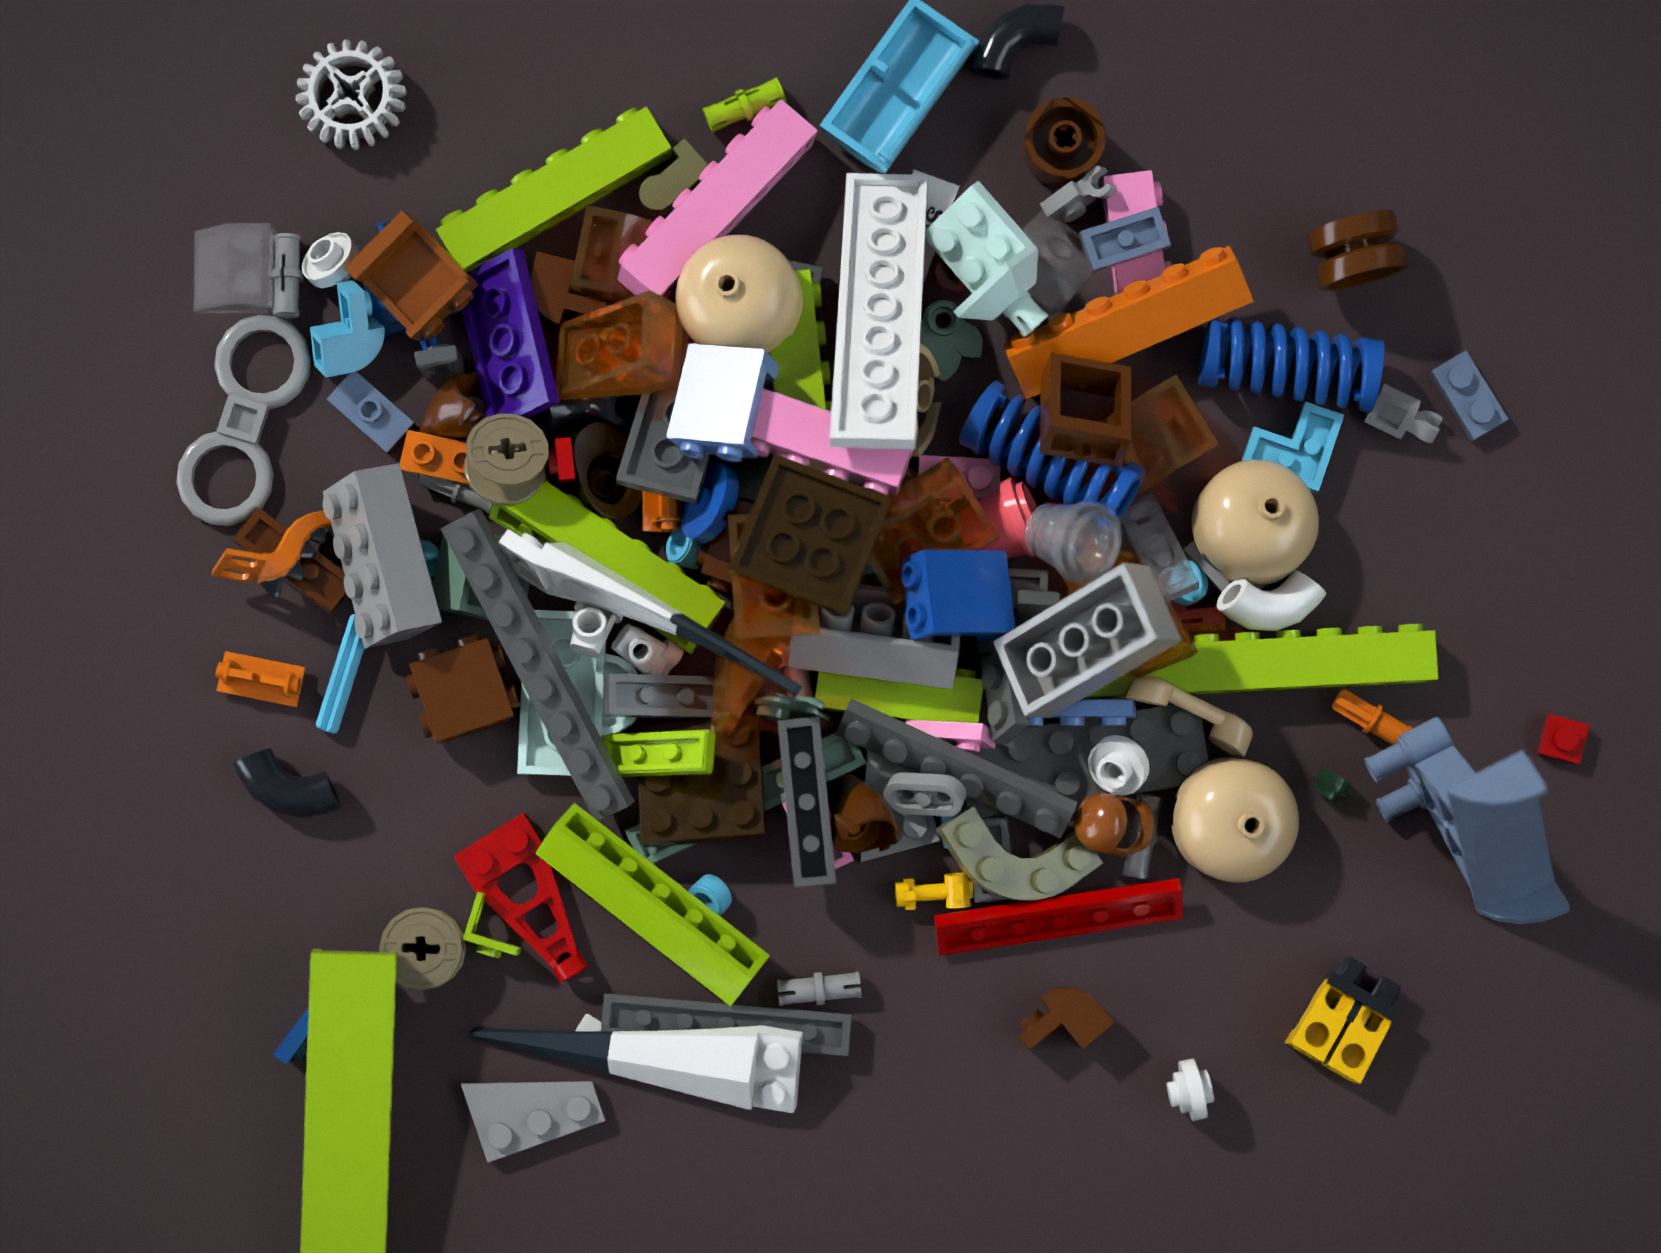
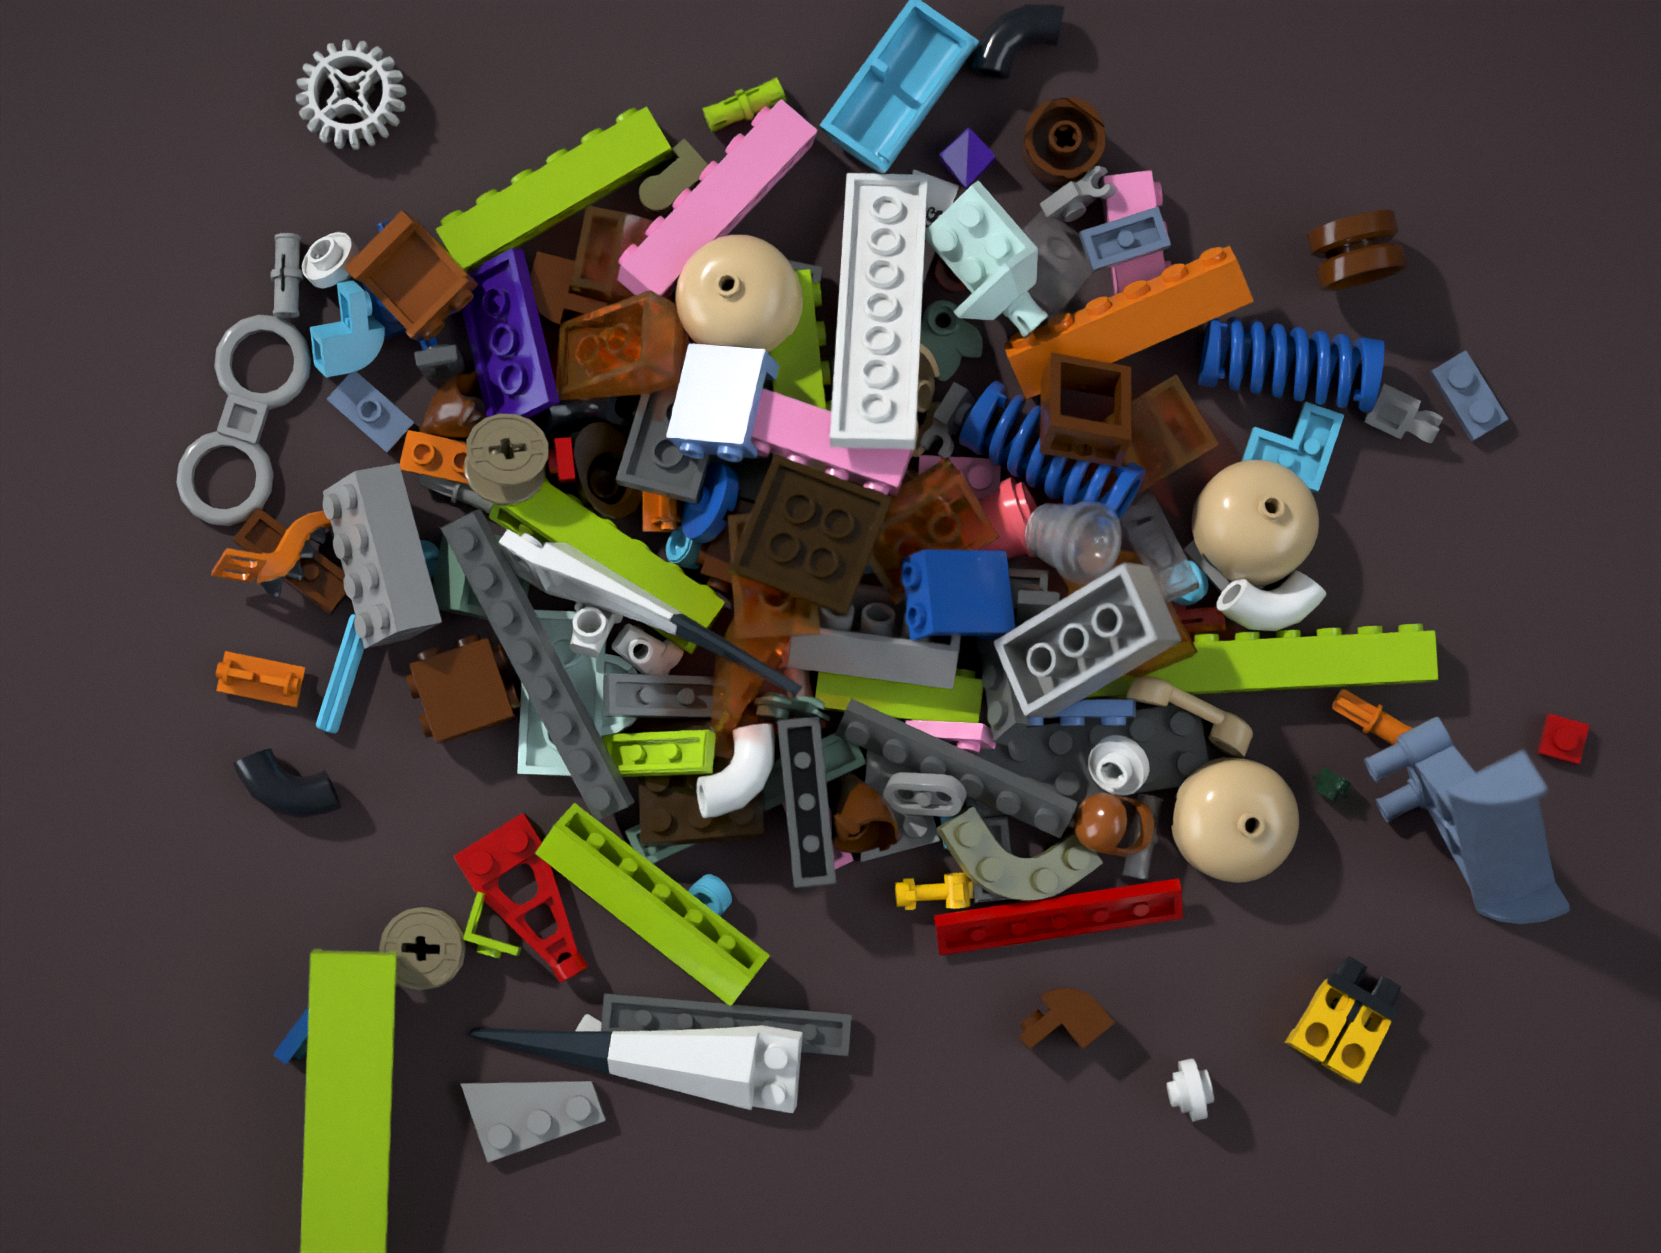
clear slope [194,223,277,313] -> none
light grey pin [777,971,862,1006] -> none
none -> white cylinder [697,724,775,818]
none -> light grey plate [920,382,976,460]
none -> dark purple slope [938,127,996,190]

